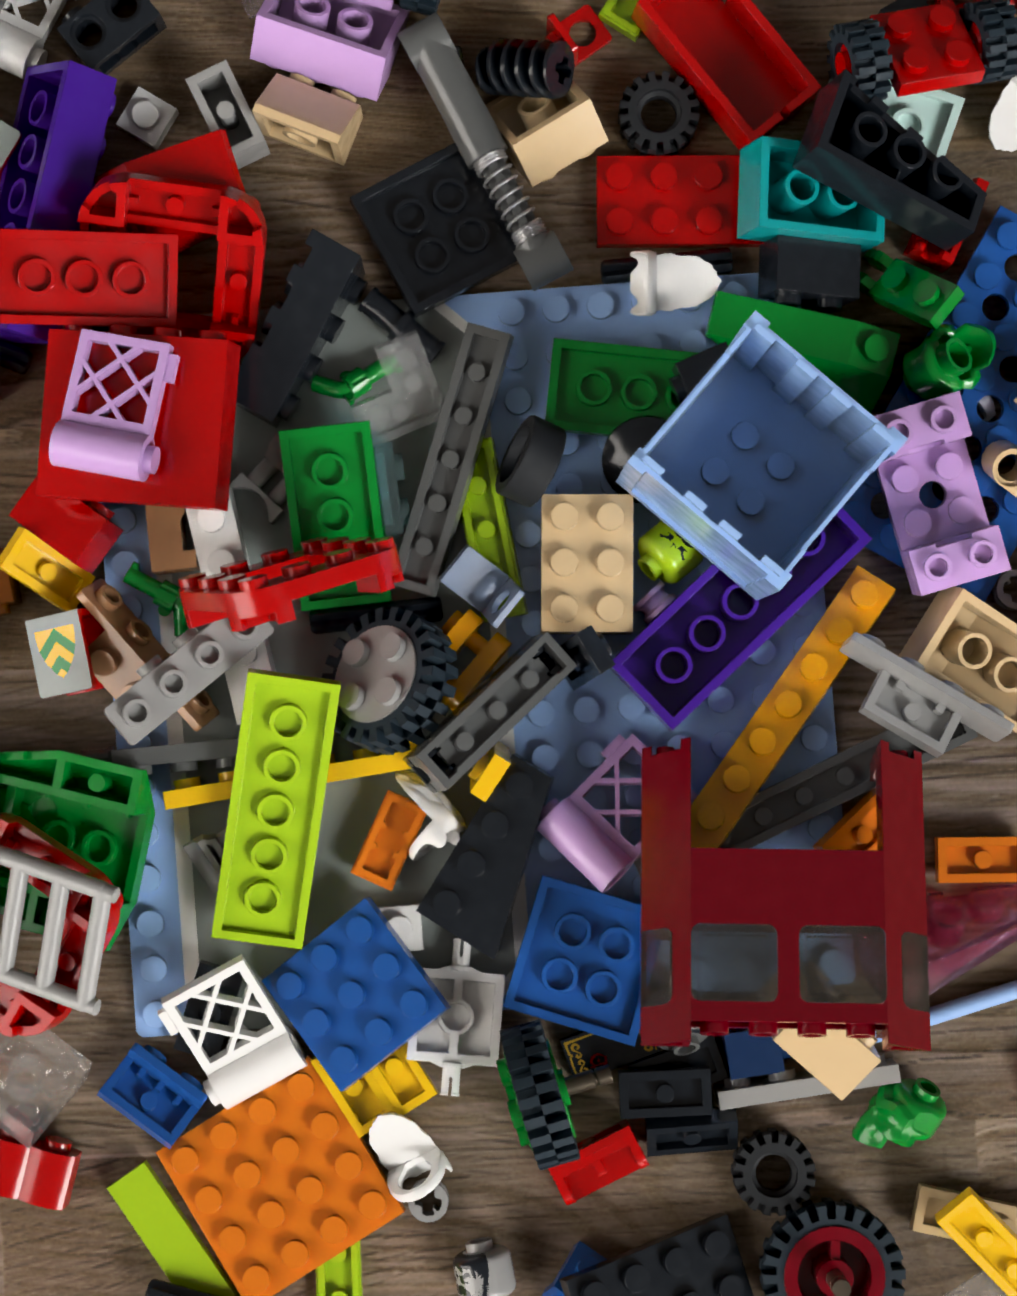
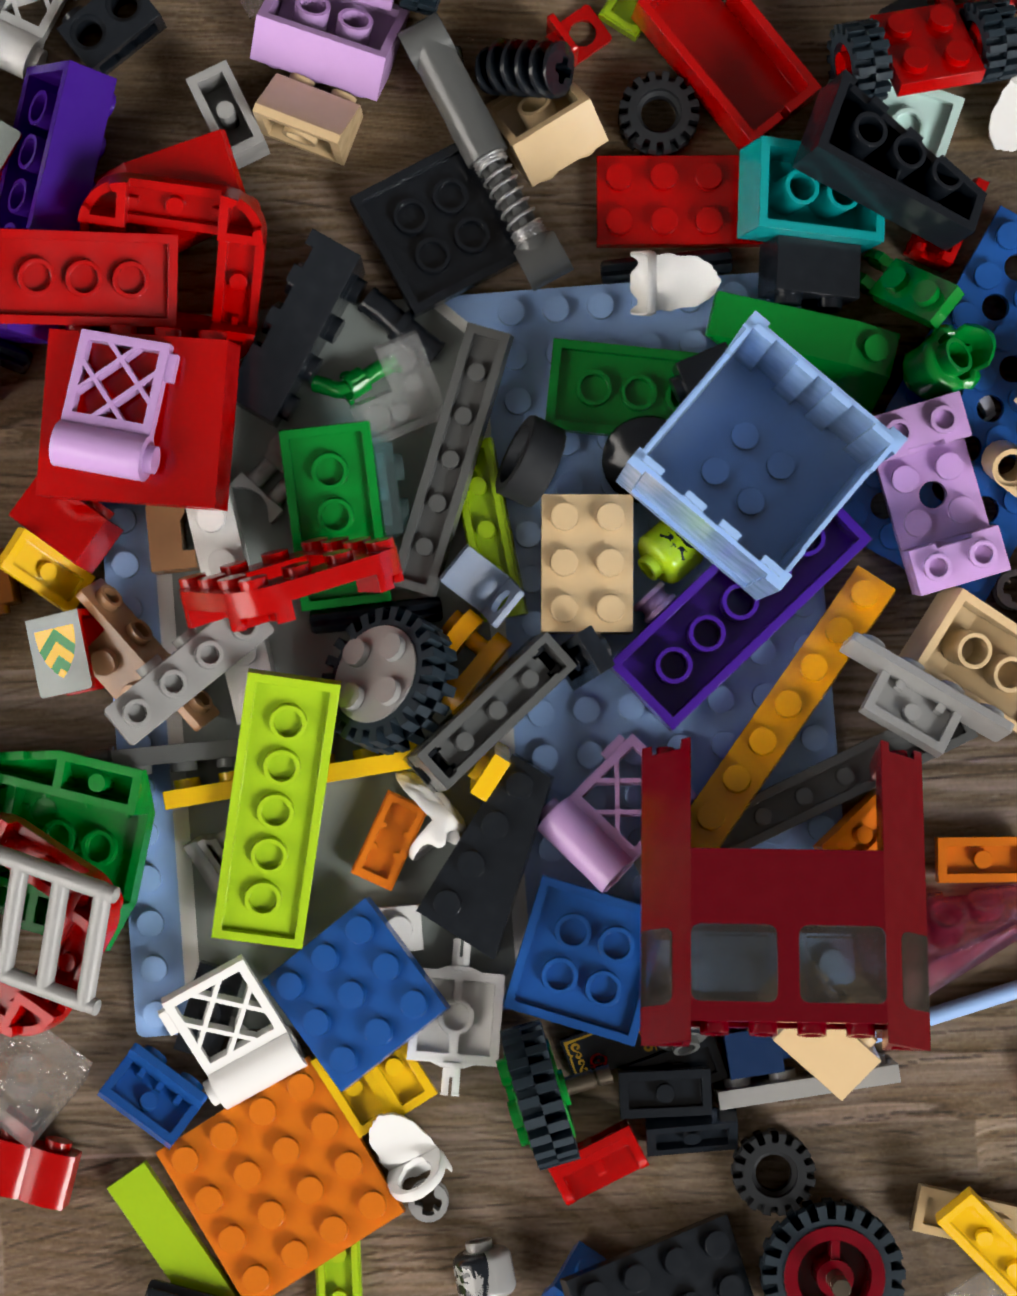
white plate [116,86,179,151] -> none
green piece [123,561,189,636] -> none
green head [852,1078,947,1149] -> none

